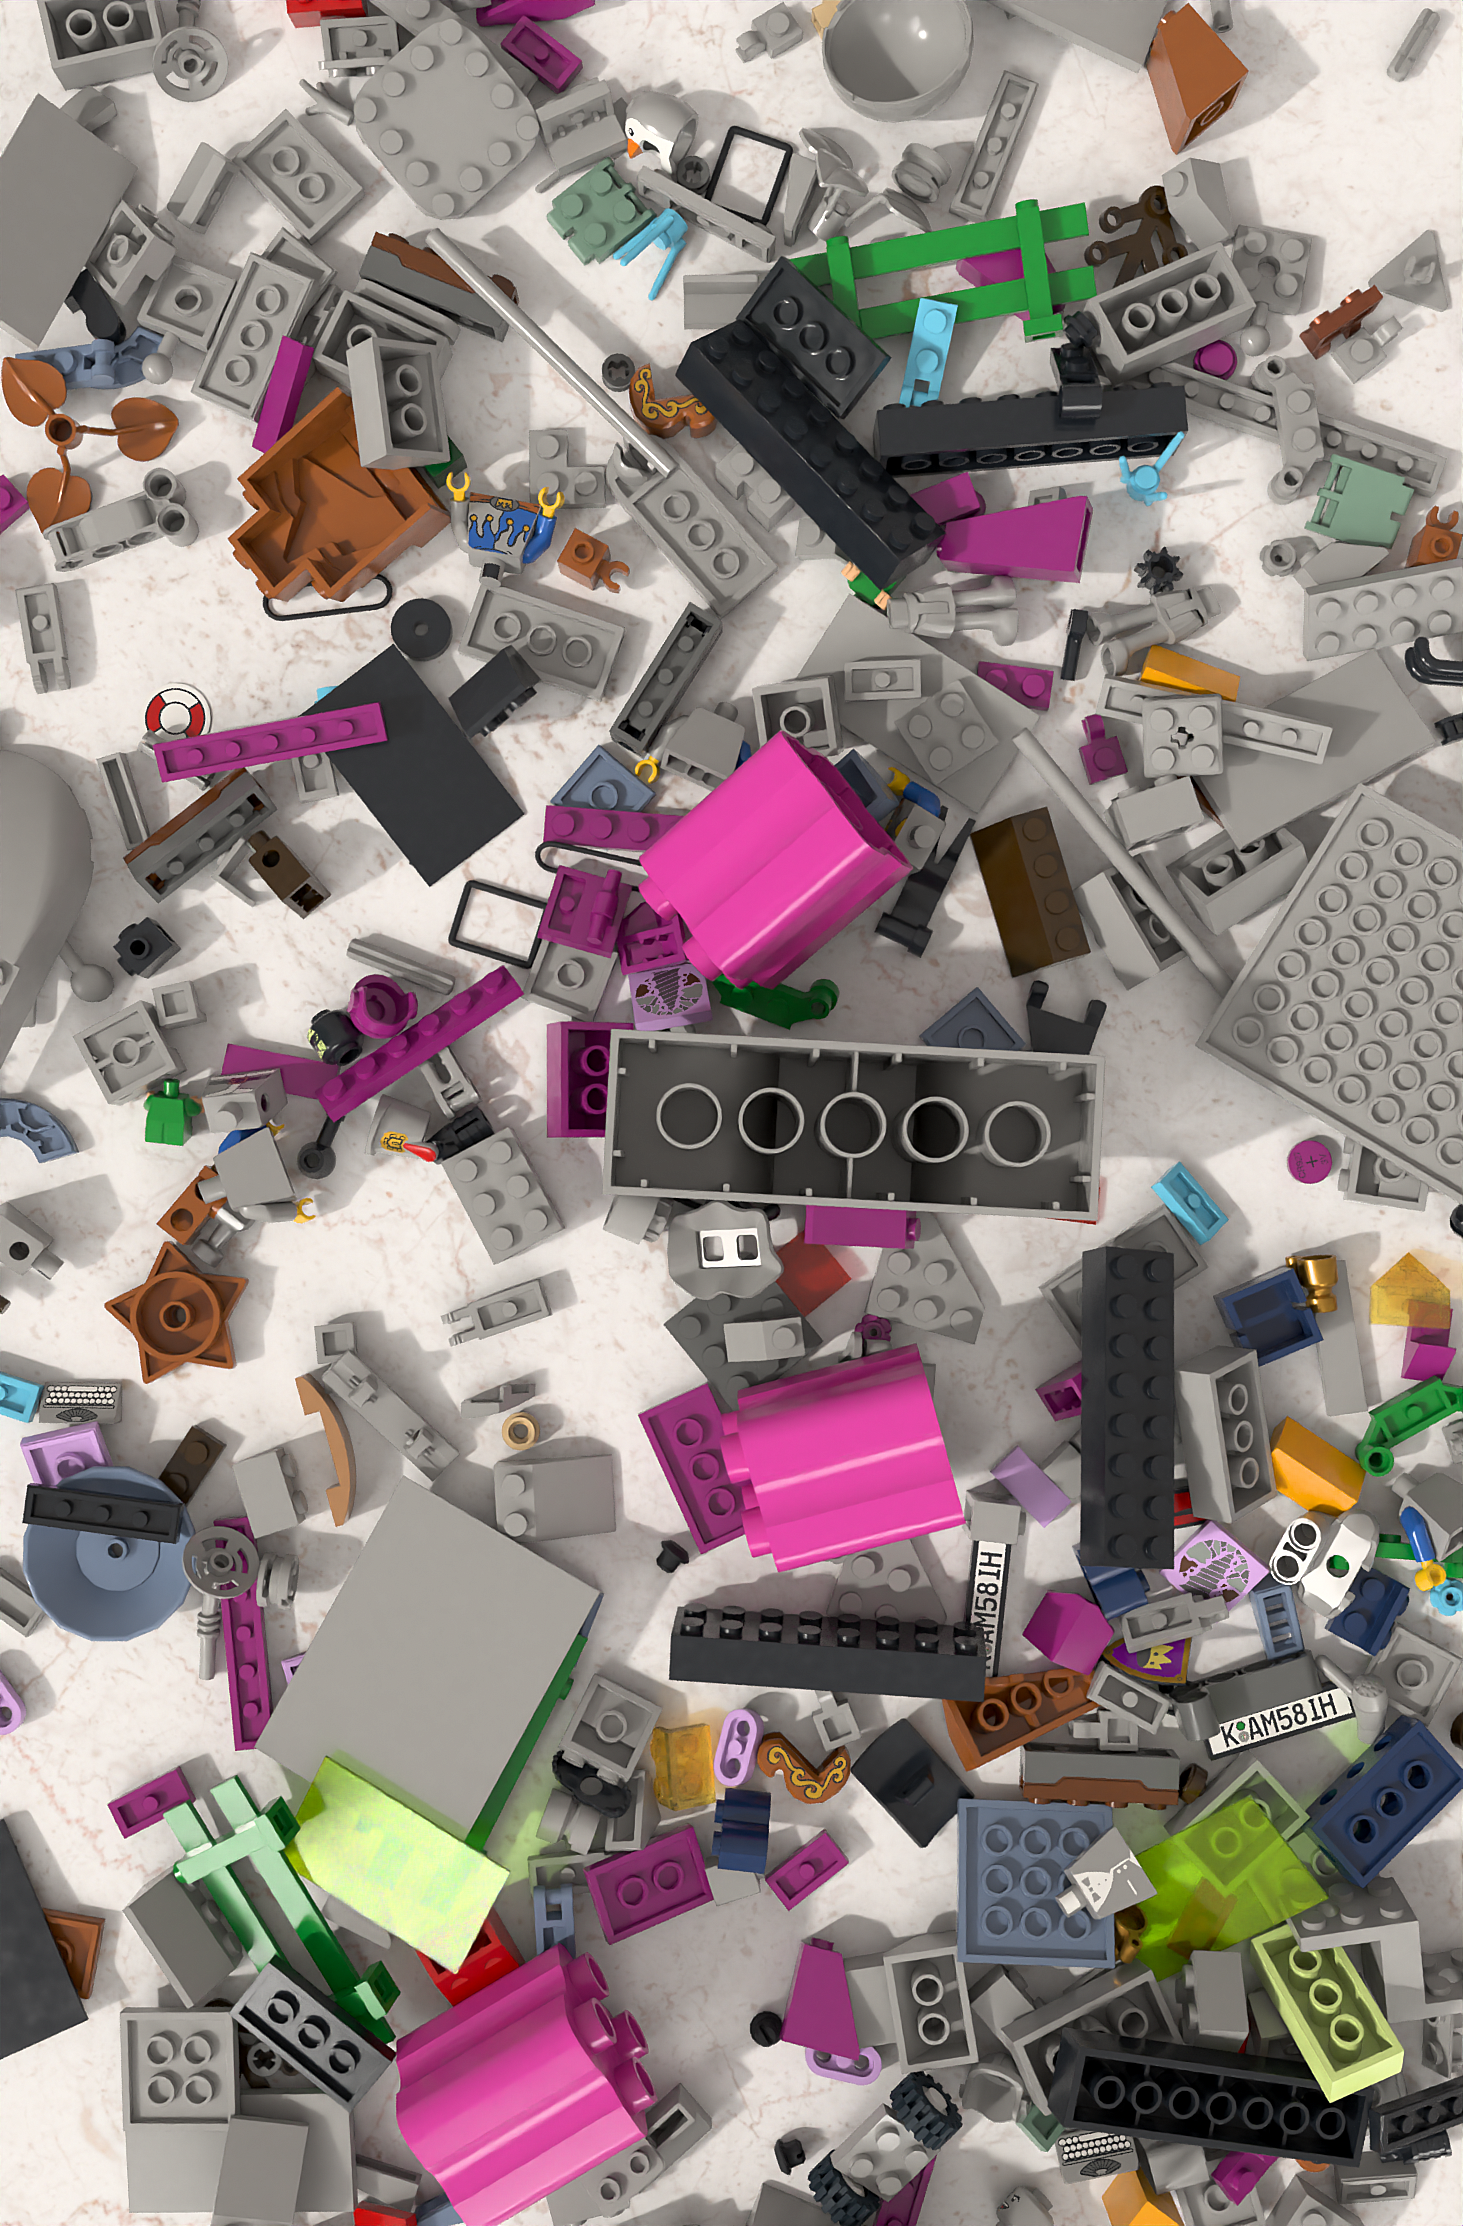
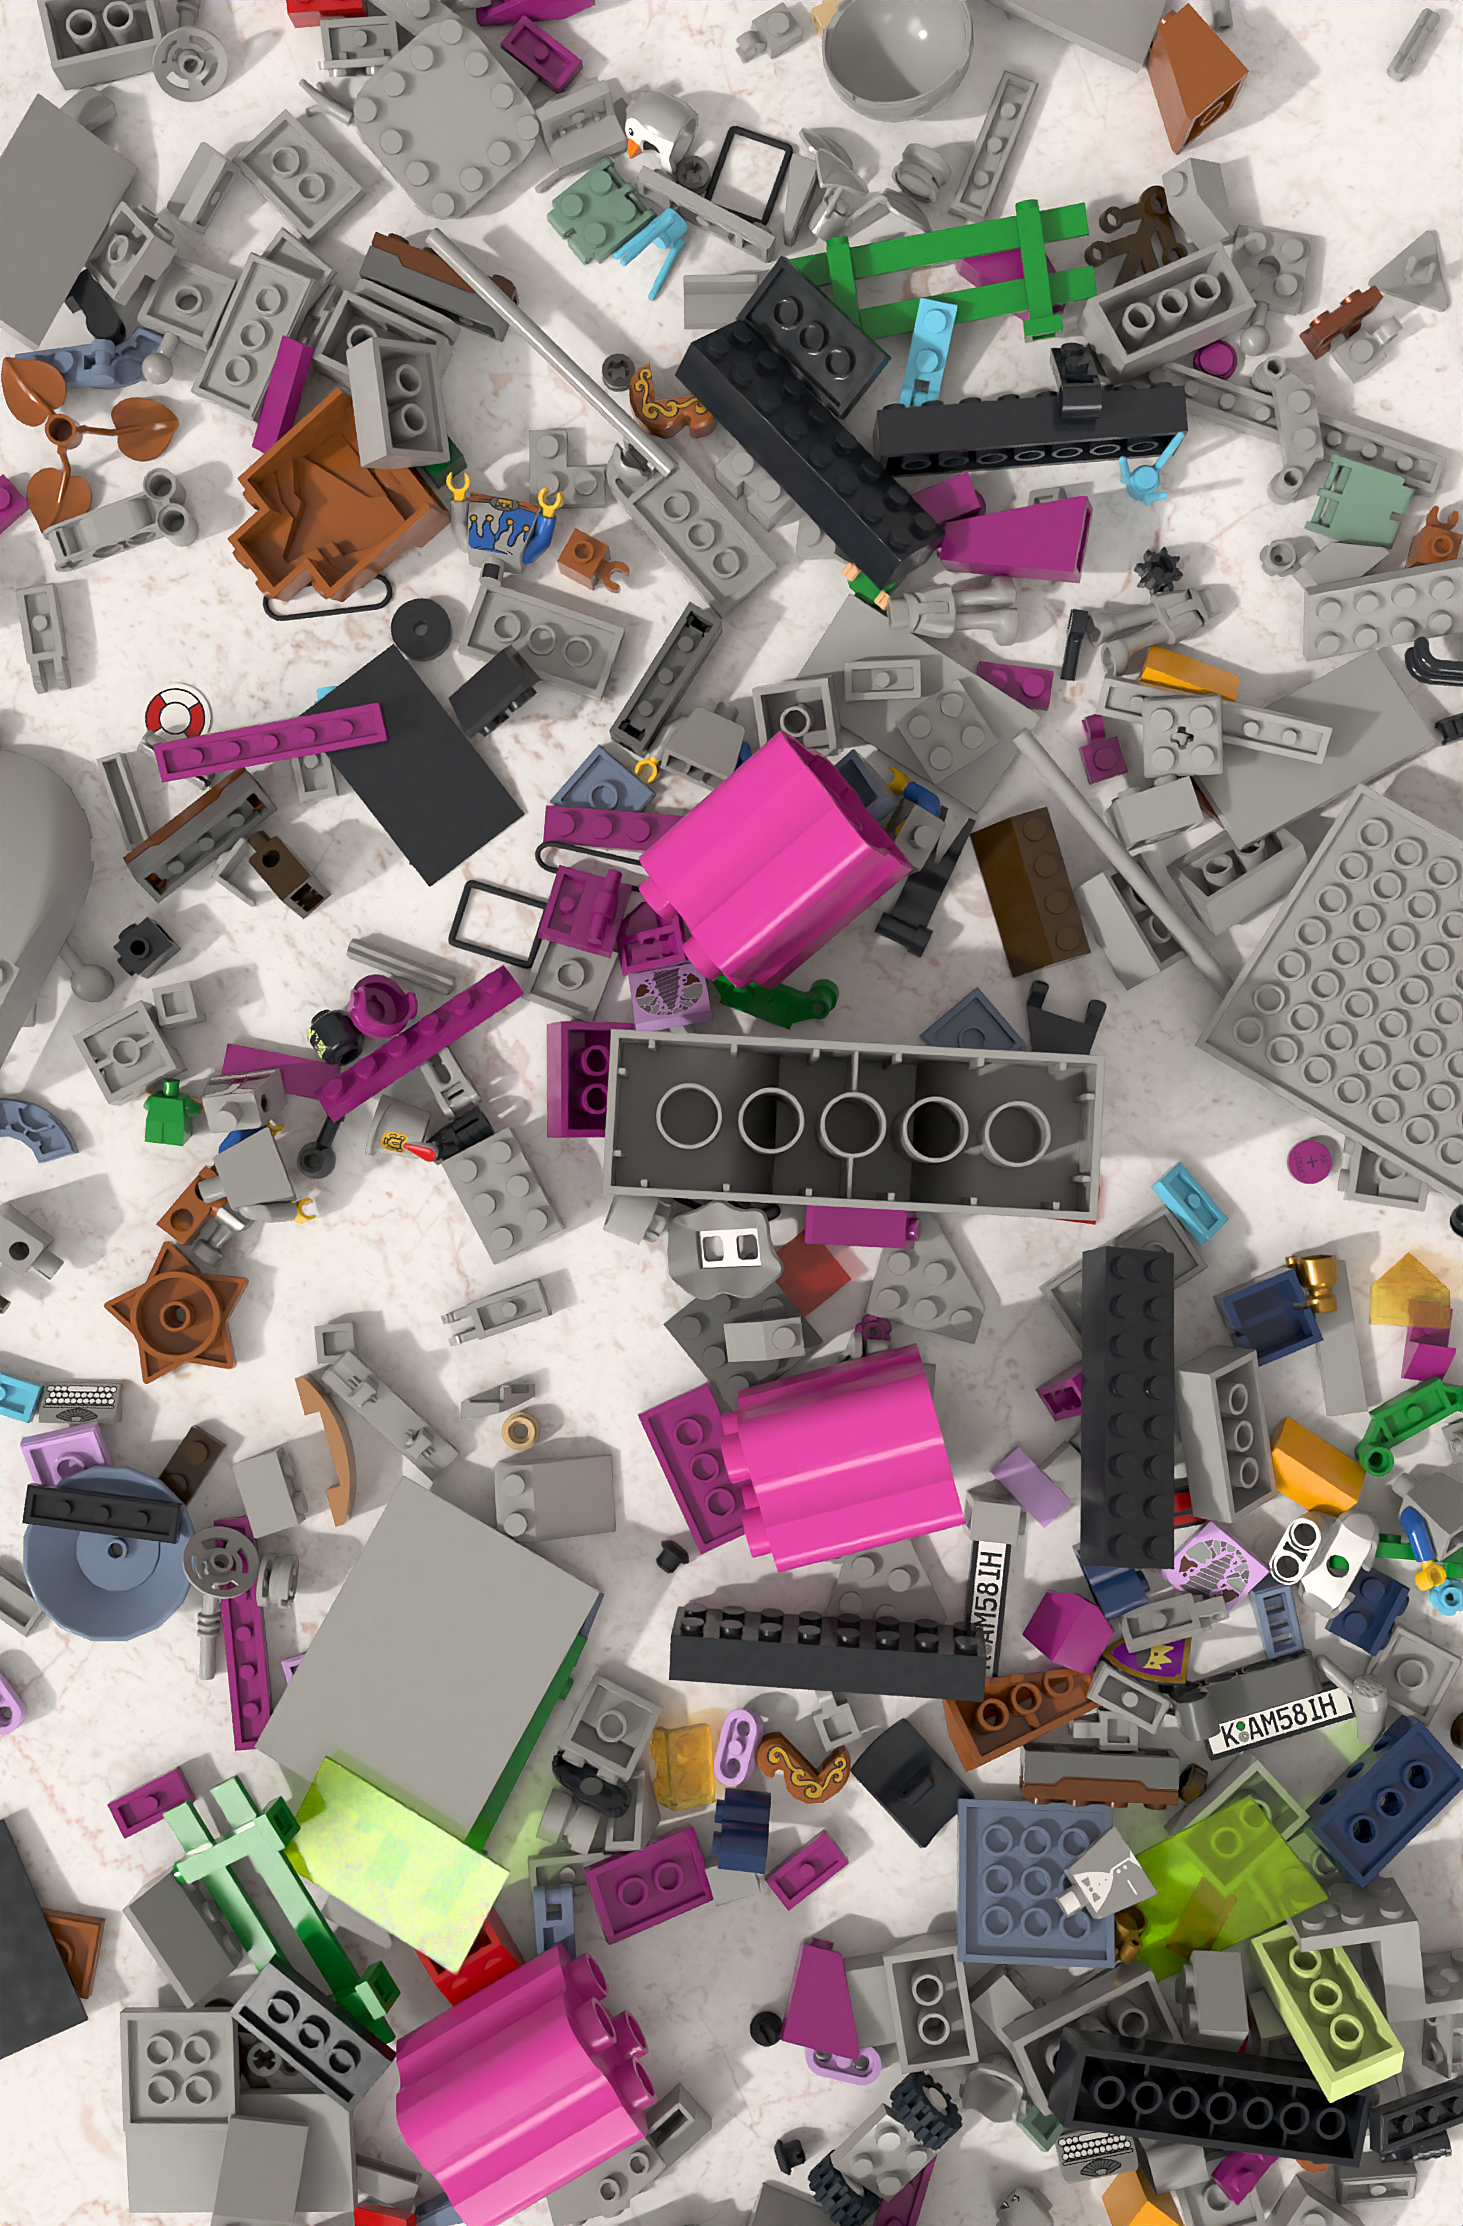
black plate [1063,311,1098,348] -> none

